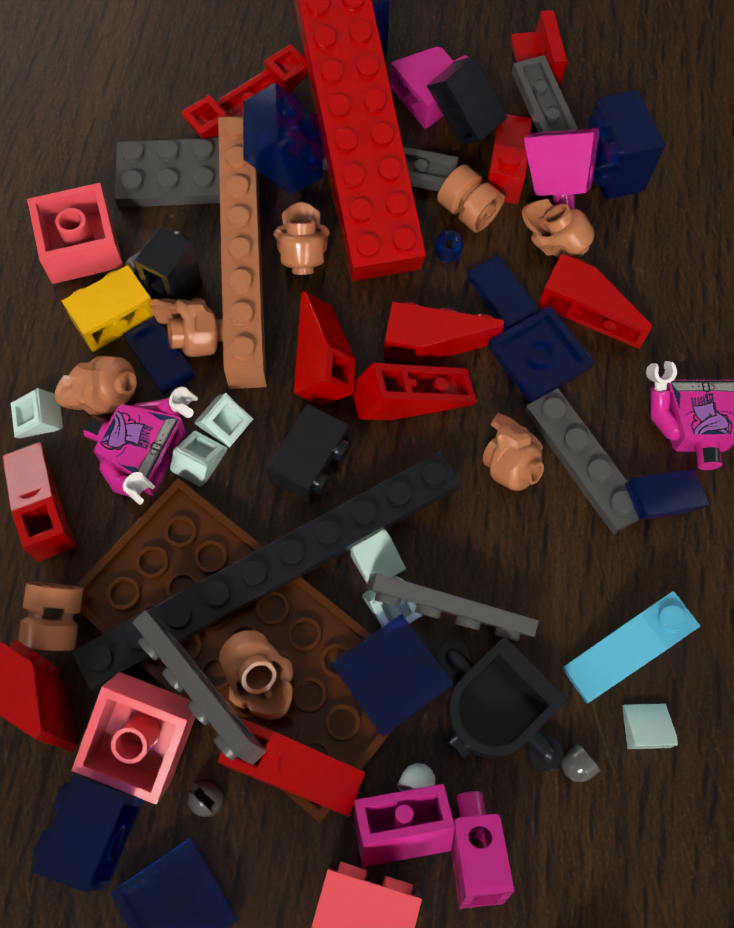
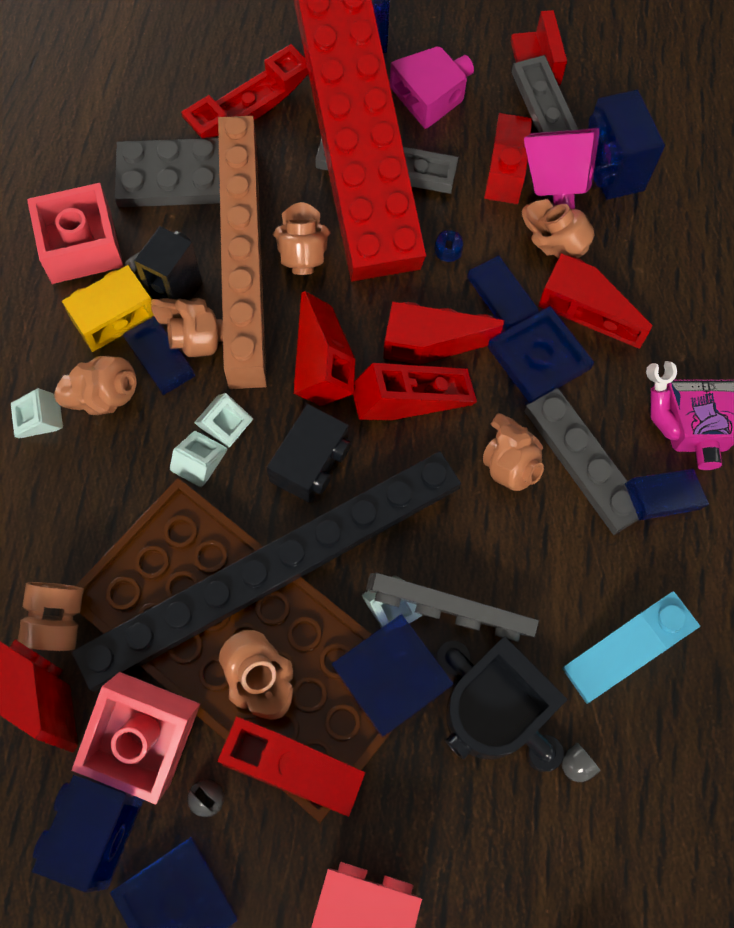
red slope [2,442,77,562] -> none
torso [83,387,198,505] -> none
dark grey plate [132,610,267,765] -> none
clear blue brick [243,82,324,194] -> none
light aqua slope [351,529,406,583] -> none
dark pink brick [354,784,455,868] -> none
light aqua hinge [397,763,435,791] -> none
black brick [427,56,508,145] -> none
nougat wheel [437,164,505,232] -> none
dark pink torso [451,791,514,909] -> none
light aqua slope [622,704,678,749] -> none

